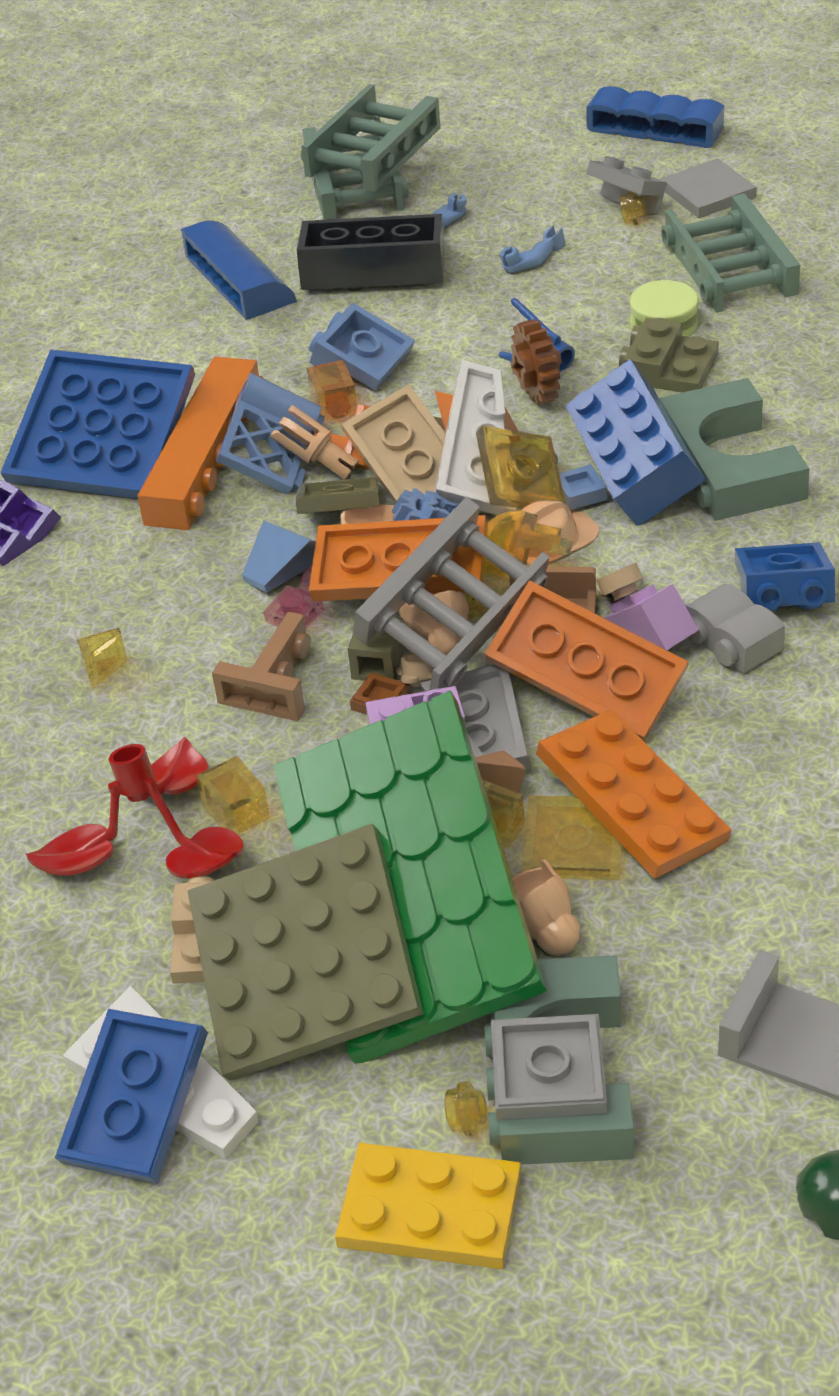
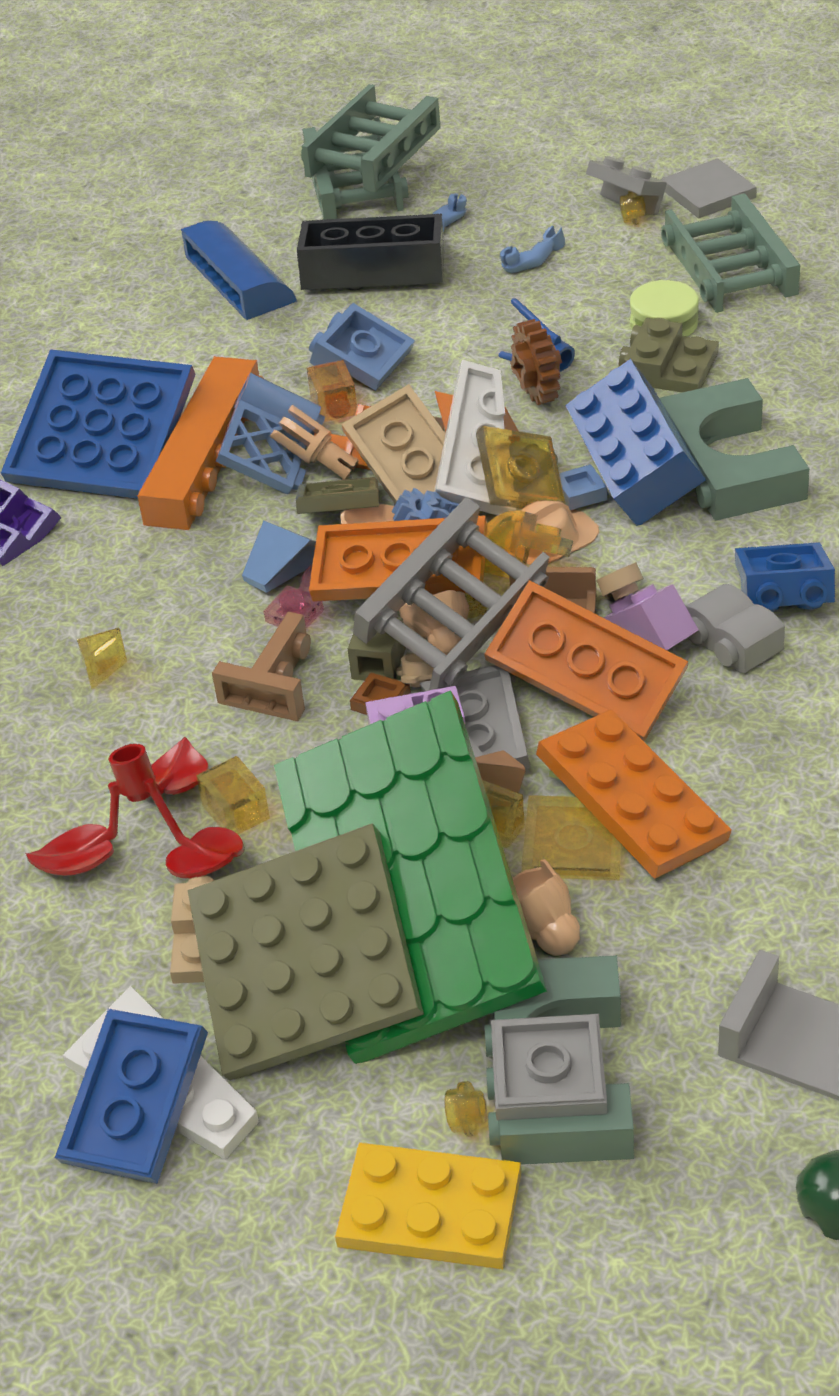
blue brick [586,86,724,148] -> none

